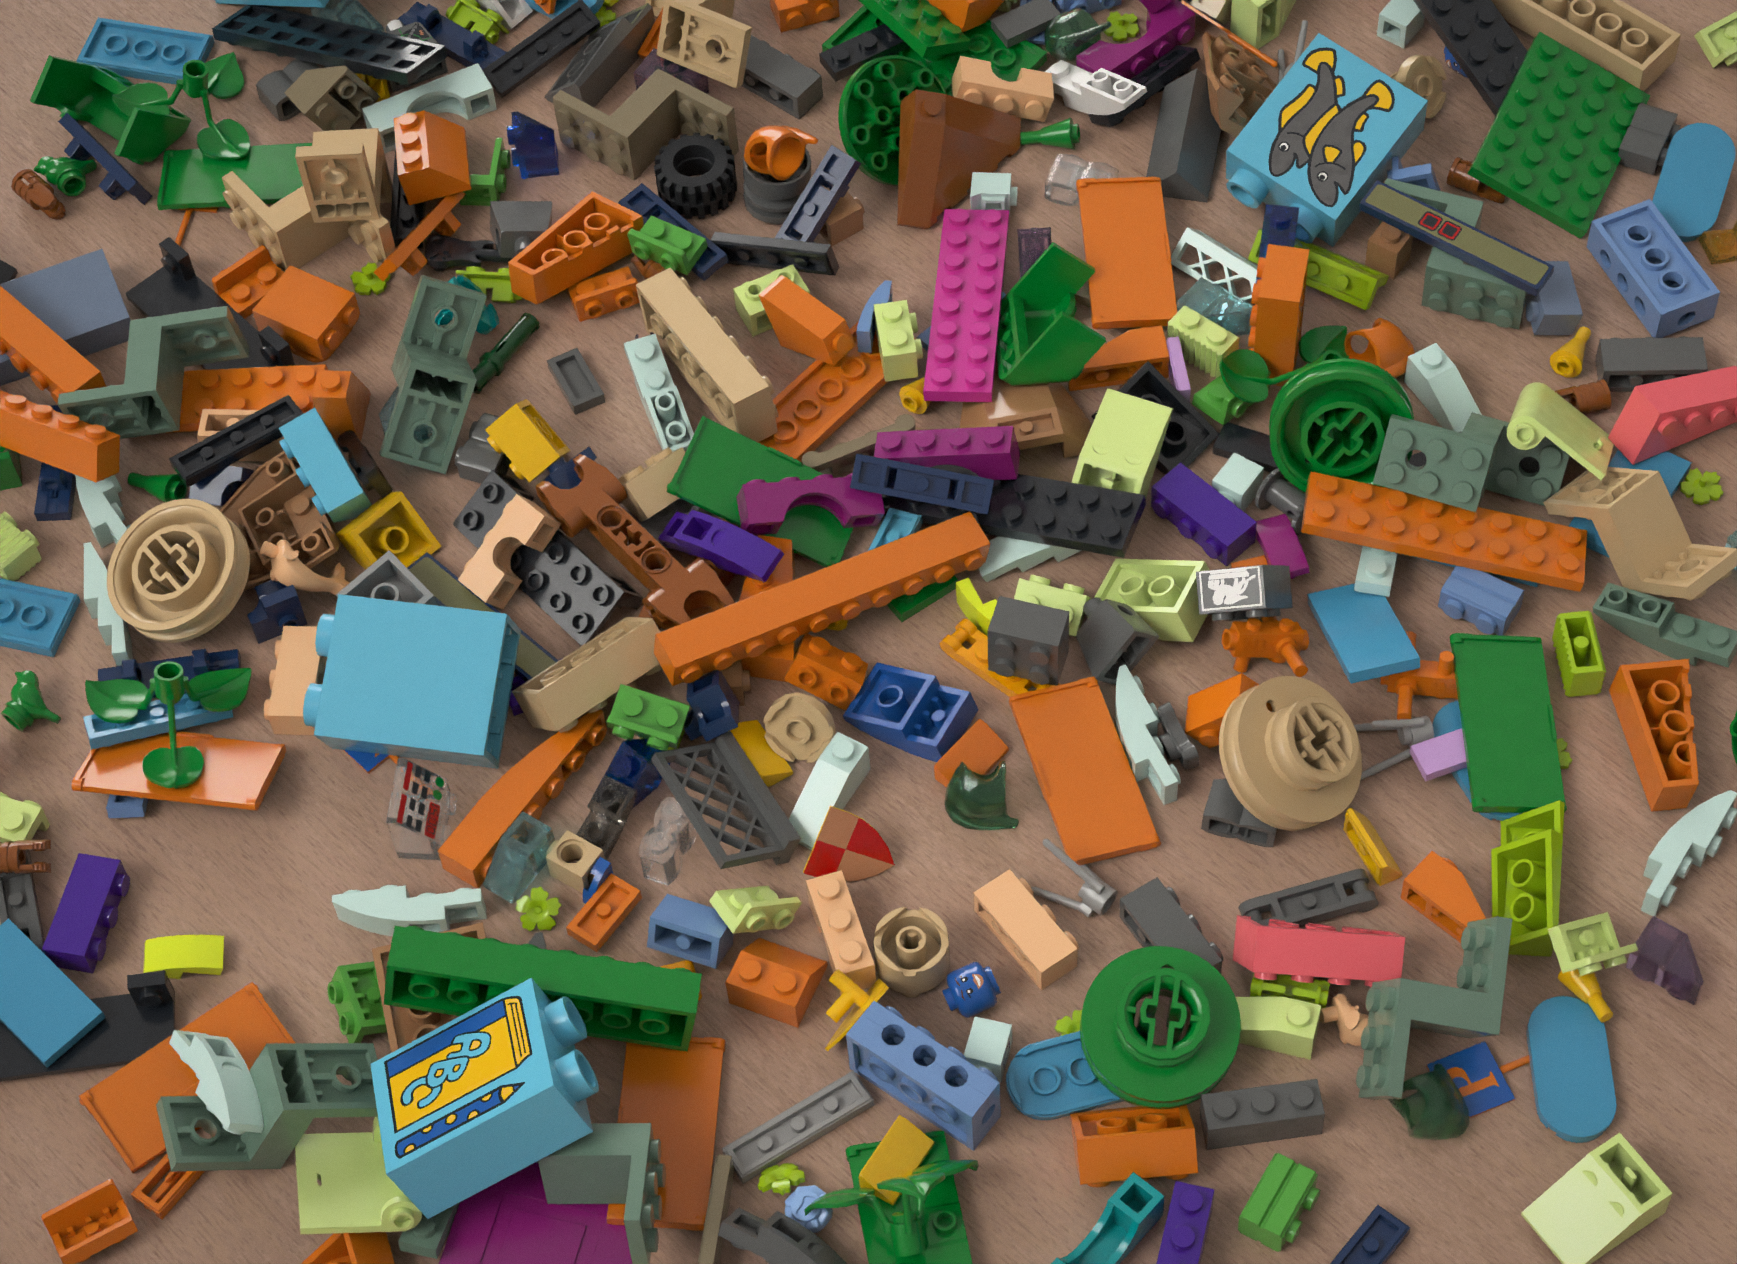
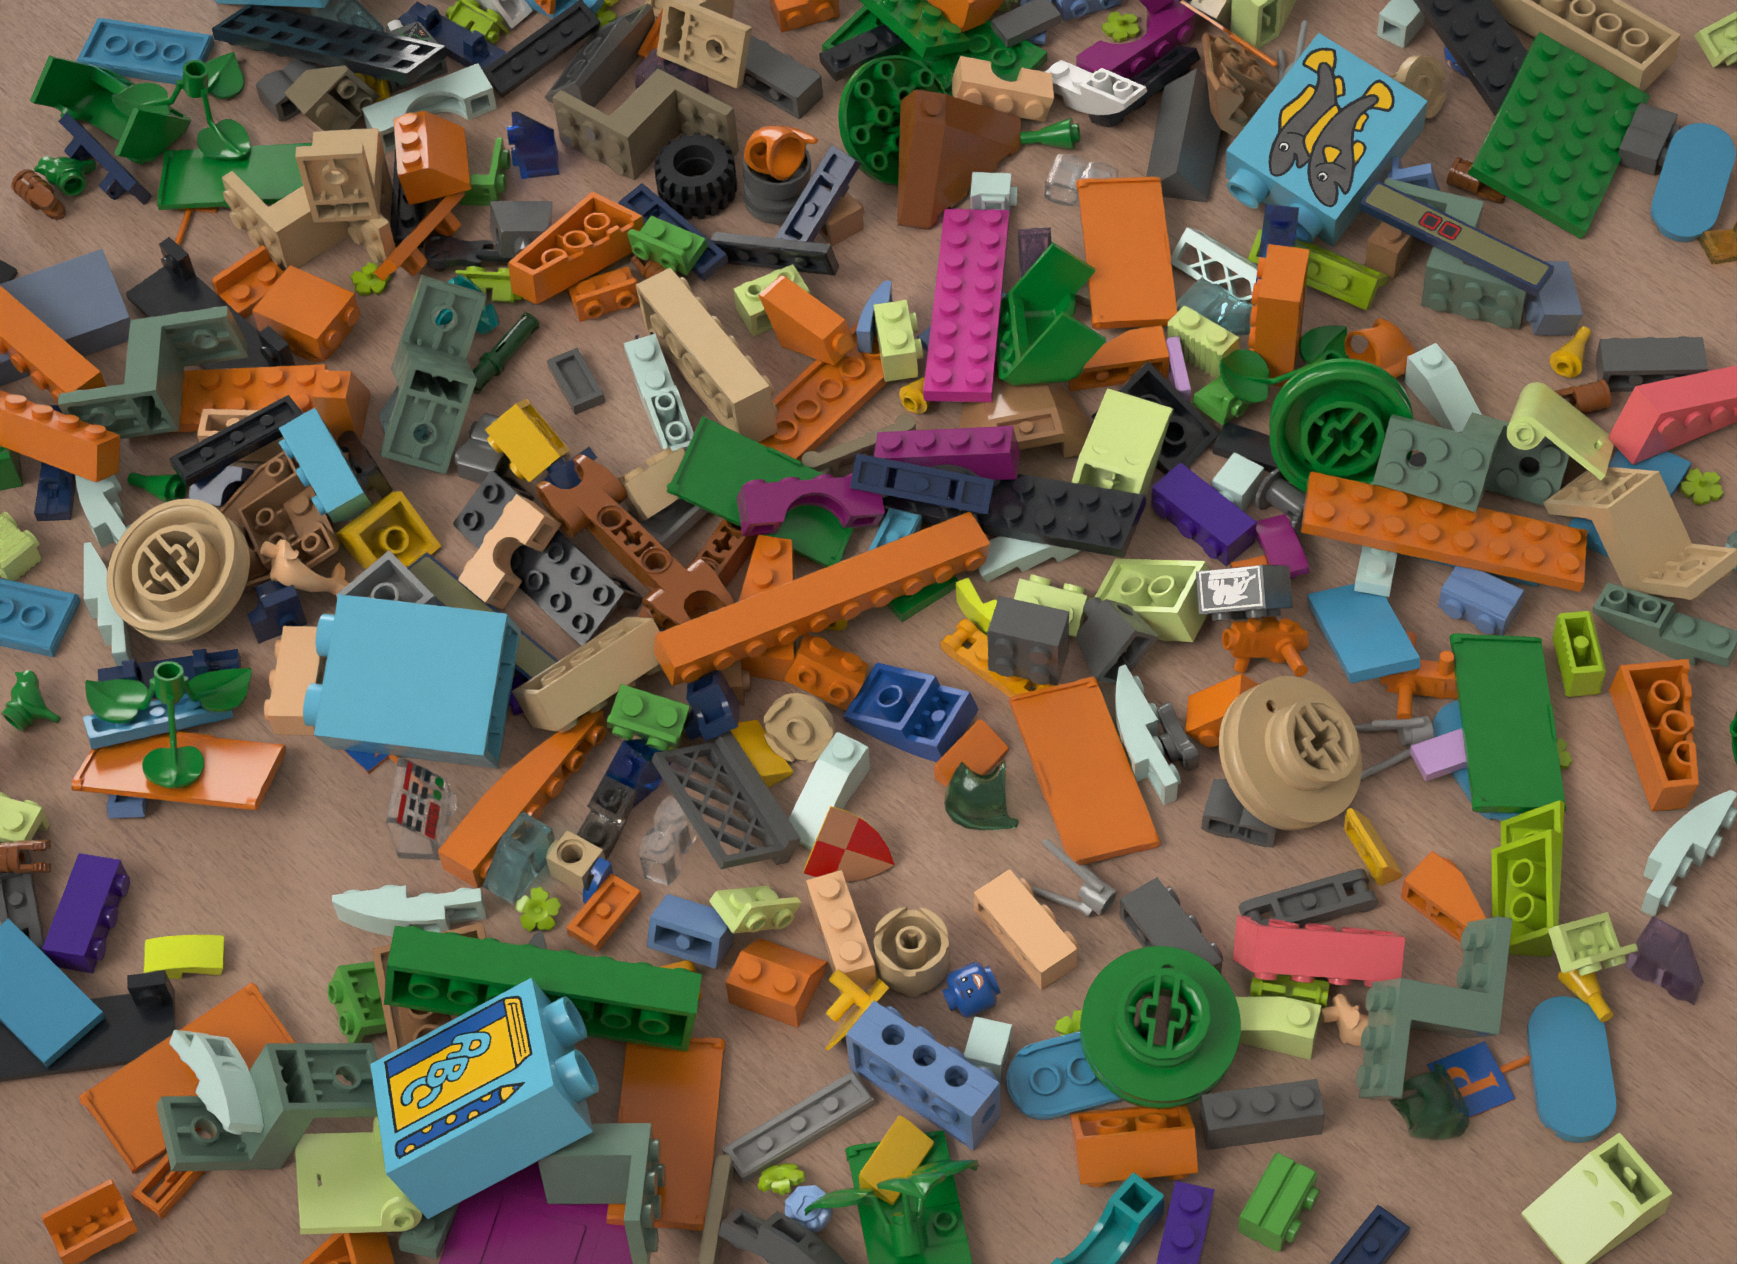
dark purple slope [658,510,784,582] -> none
clear green piece [1044,8,1111,62] -> none
medium blue brick [1587,199,1720,338] -> none

